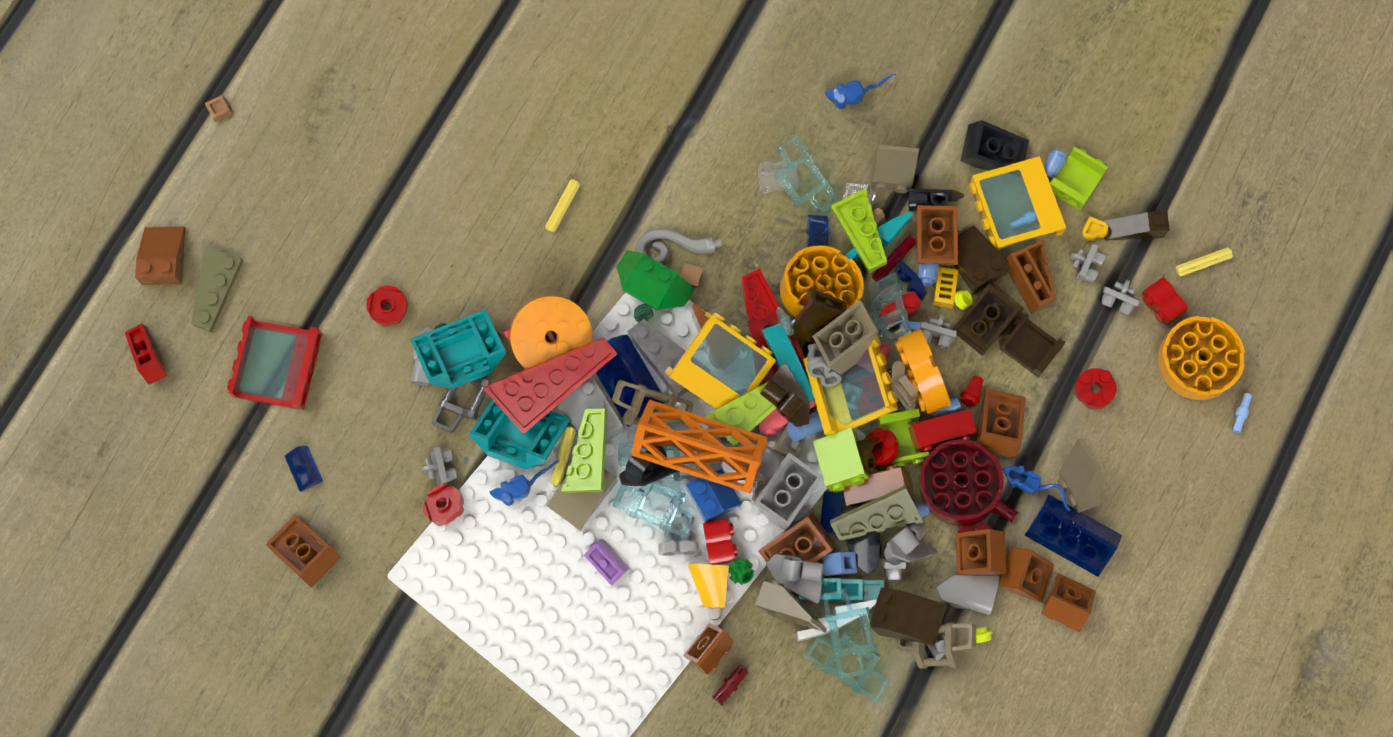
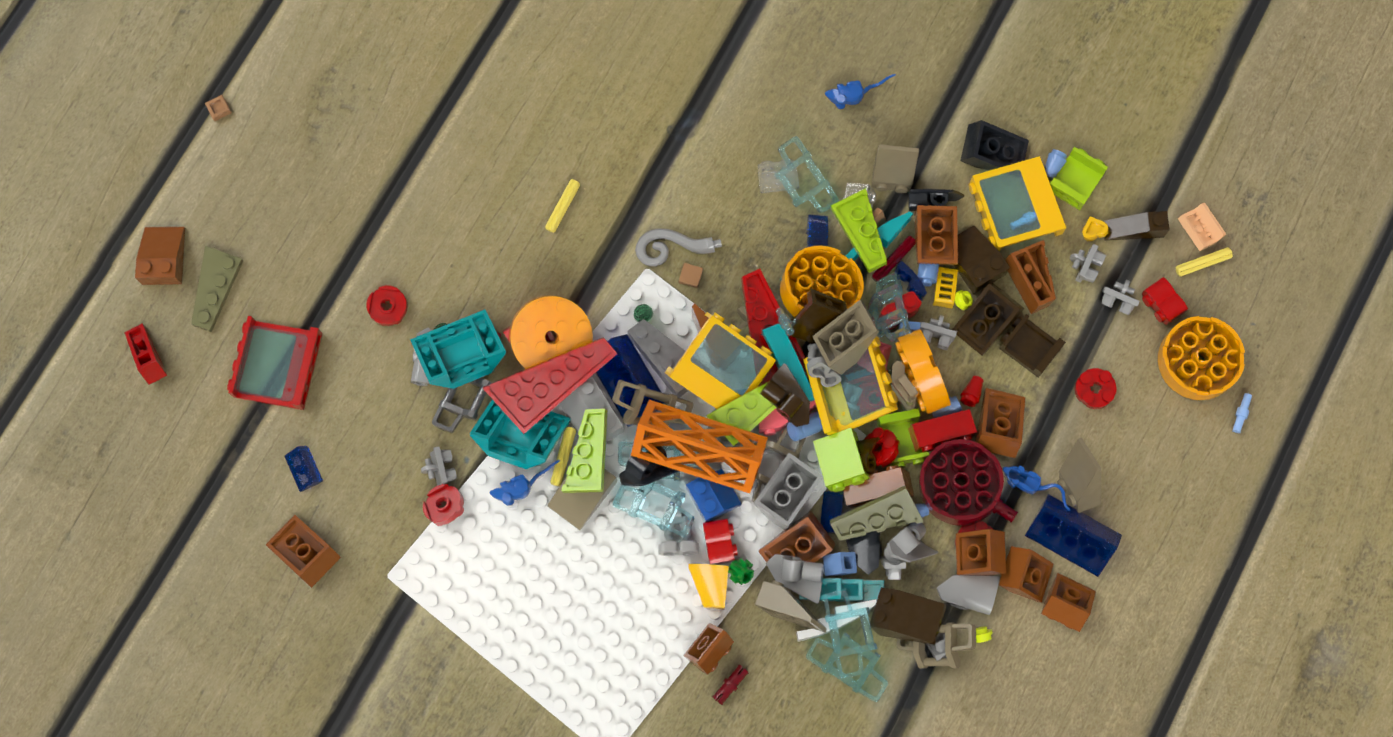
medium lavender slope [584,539,630,586] -> none
green wedge [616,250,695,311] -> none
none -> light nougat bracket [1178,203,1226,251]

